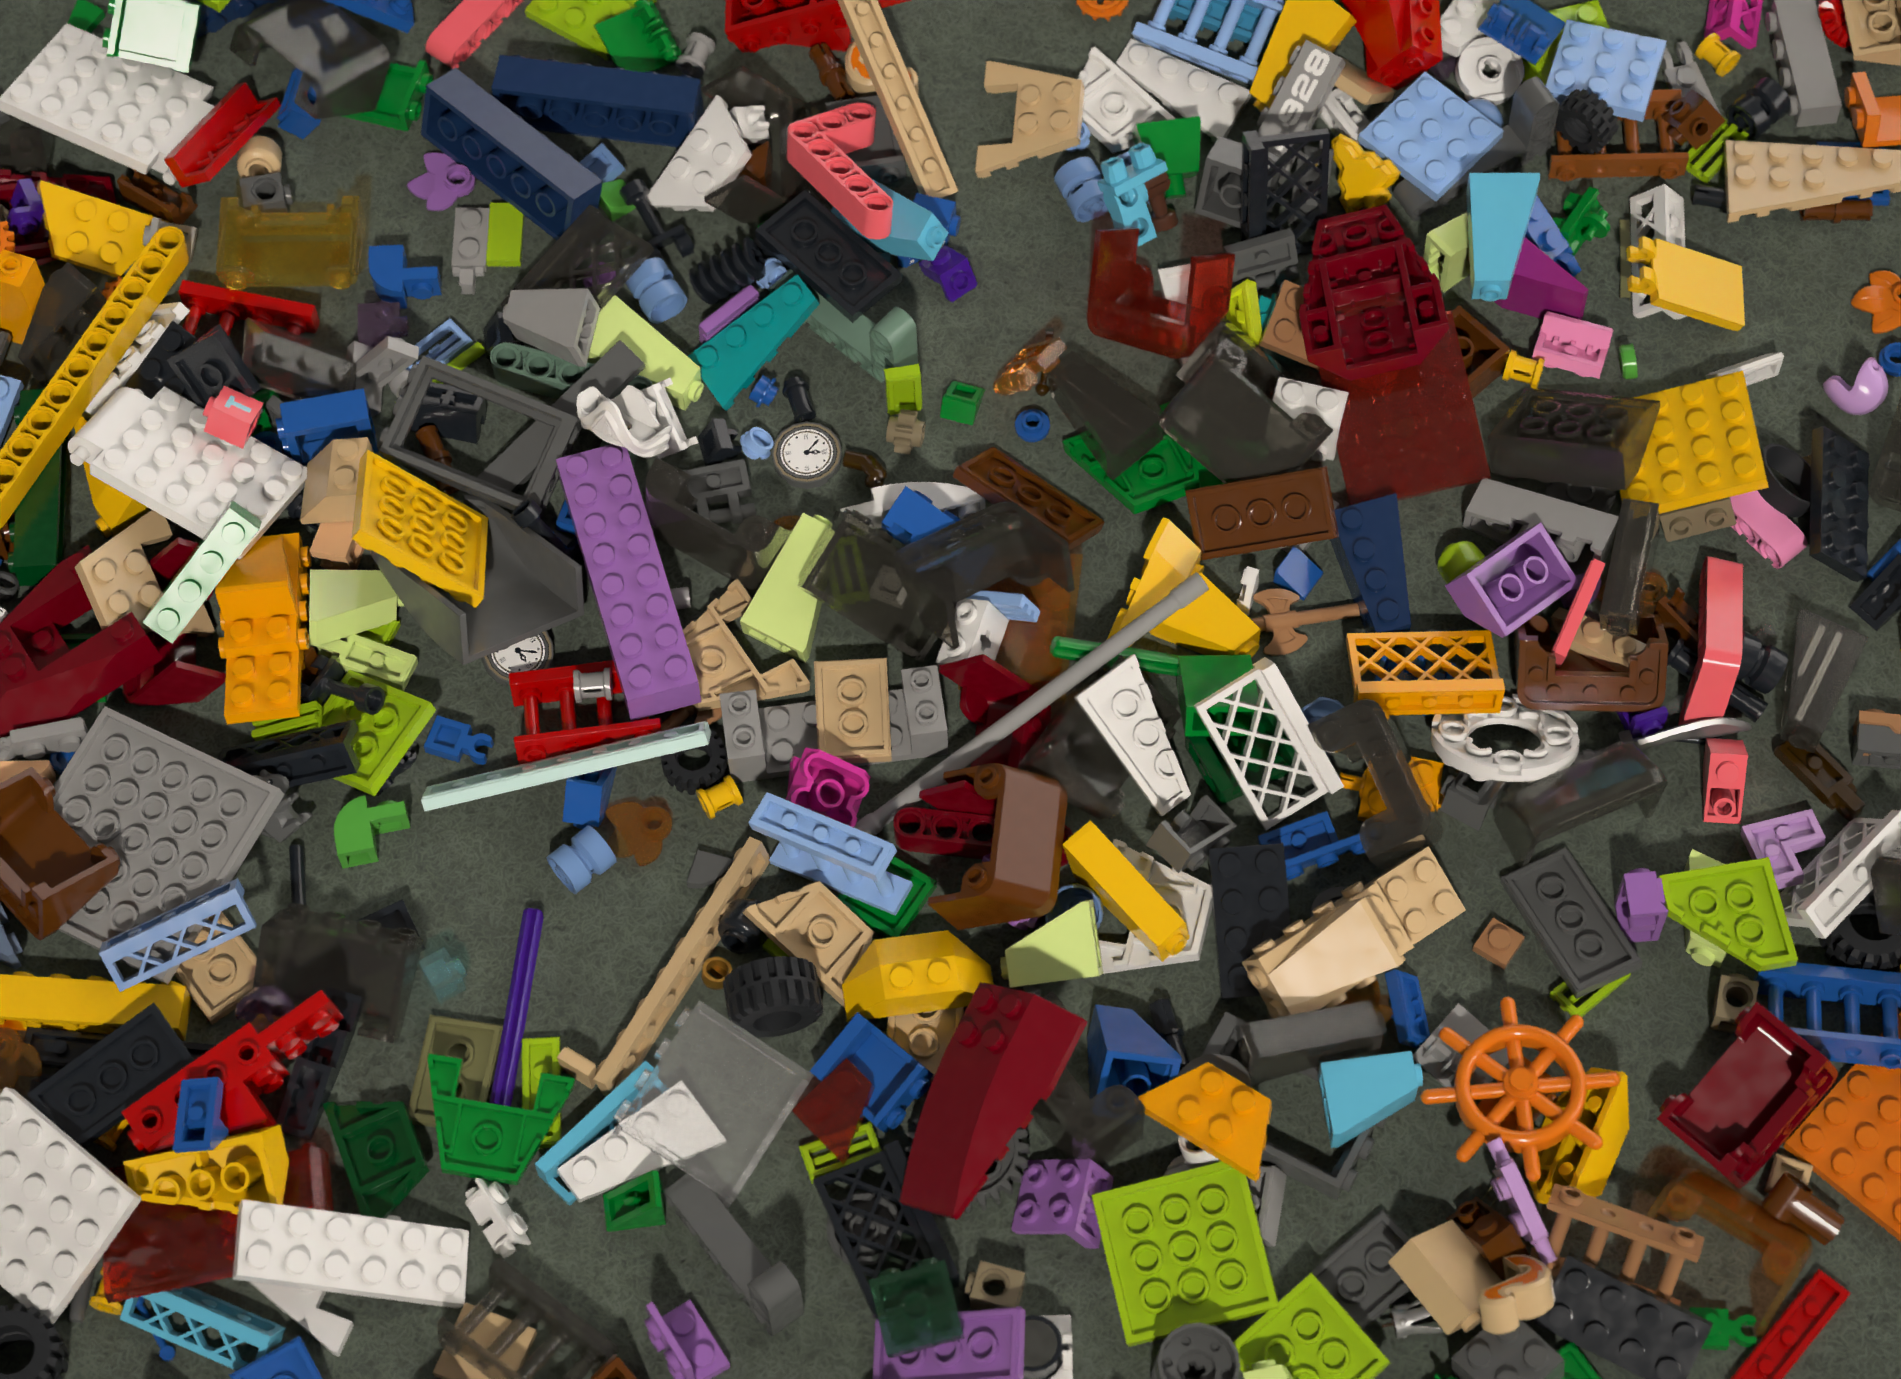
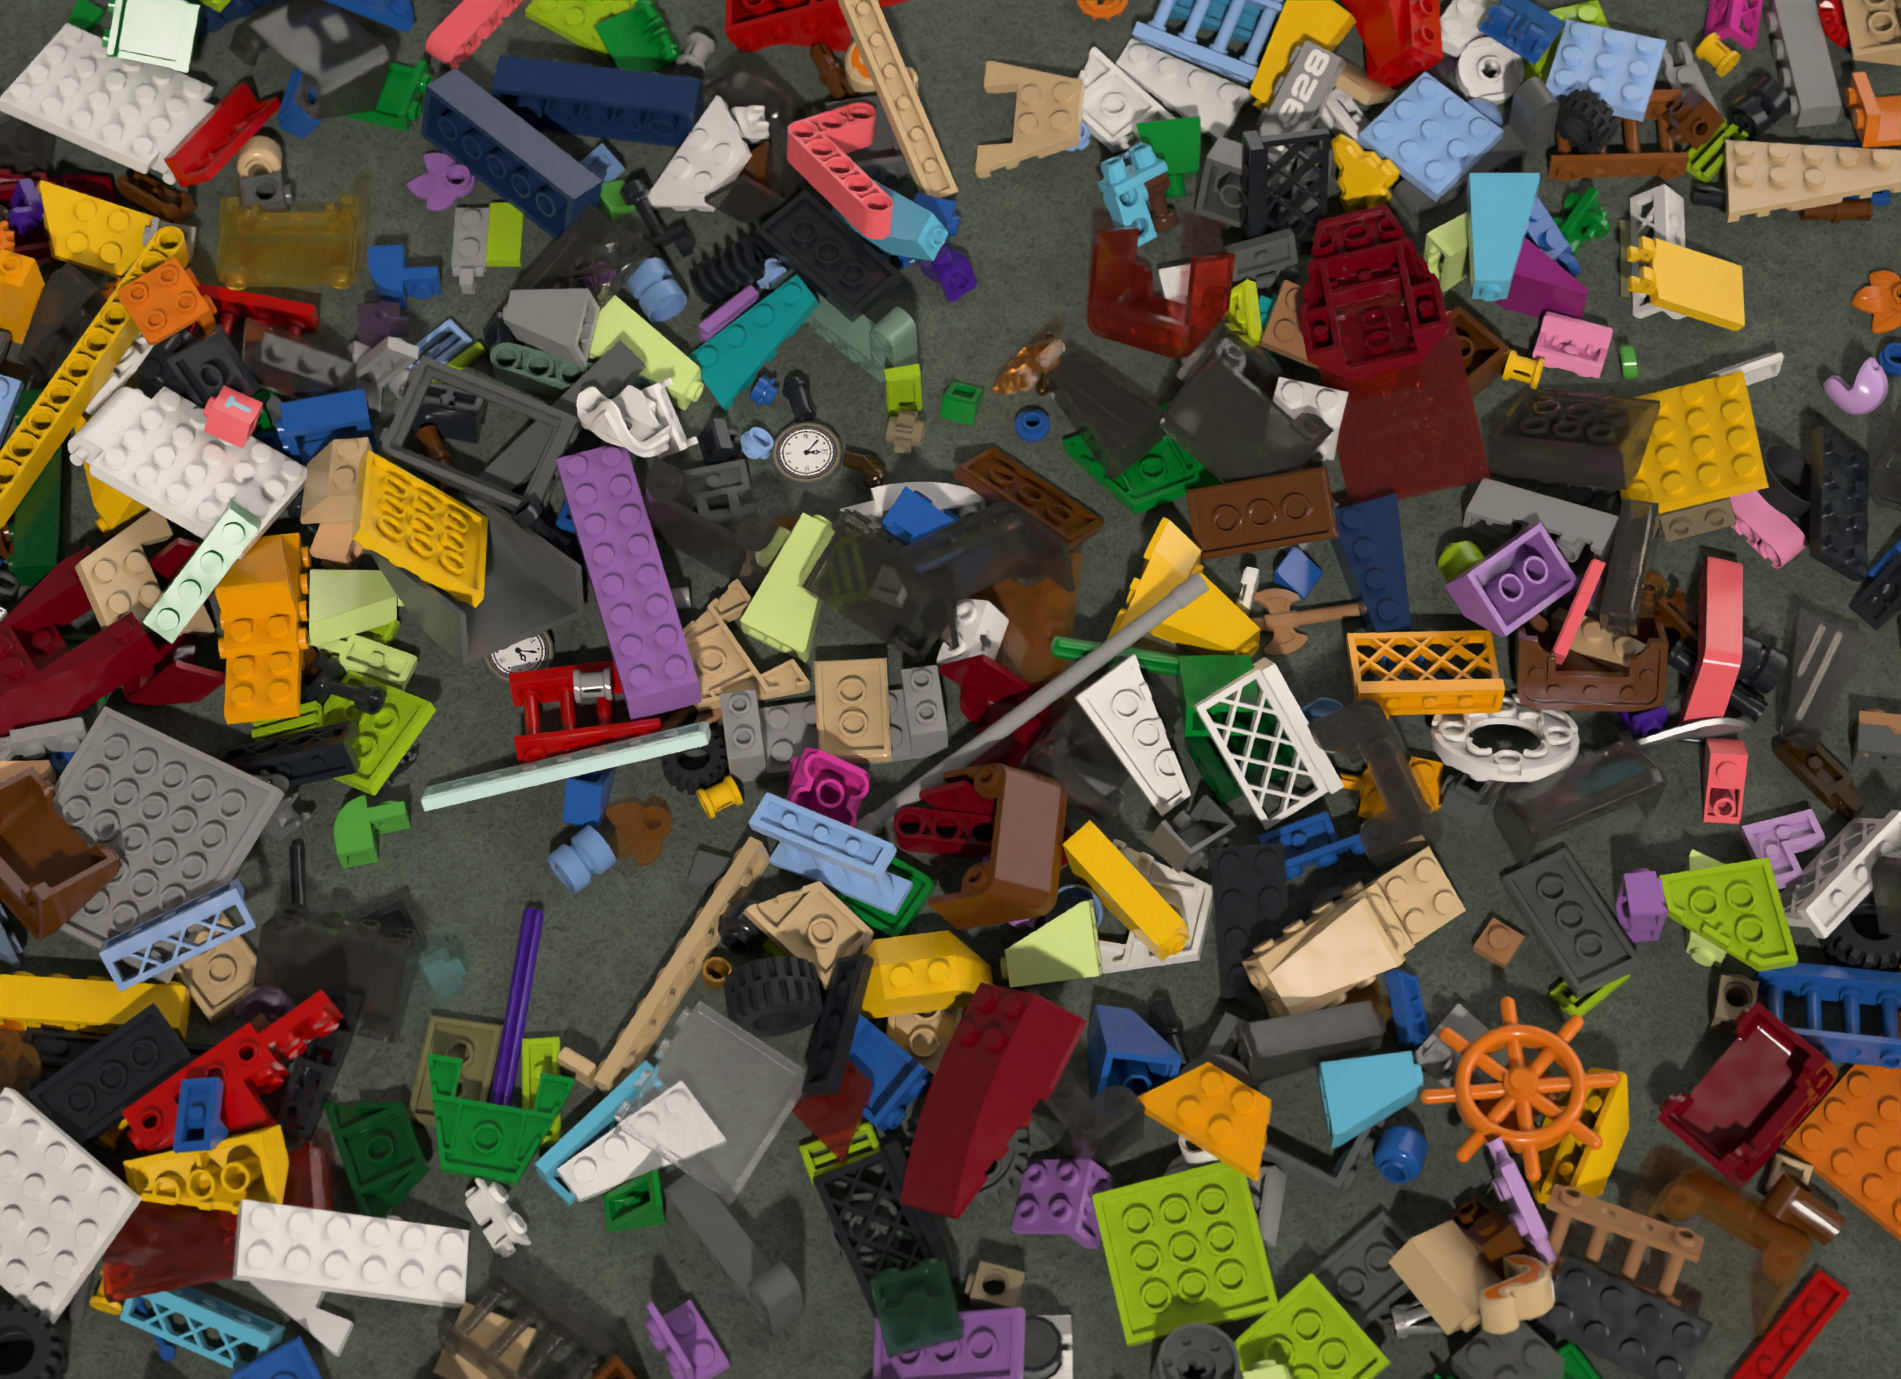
blue plate [424,715,494,765] -> none
light blue tile [961,589,1040,622] -> none
medium blue wheel [1054,157,1108,222] -> none
green plate [1688,1307,1757,1351] -> none
none -> orange bracket [117,257,217,345]
none -> black tile [801,954,874,1098]
none -> blue head [1374,1125,1428,1184]

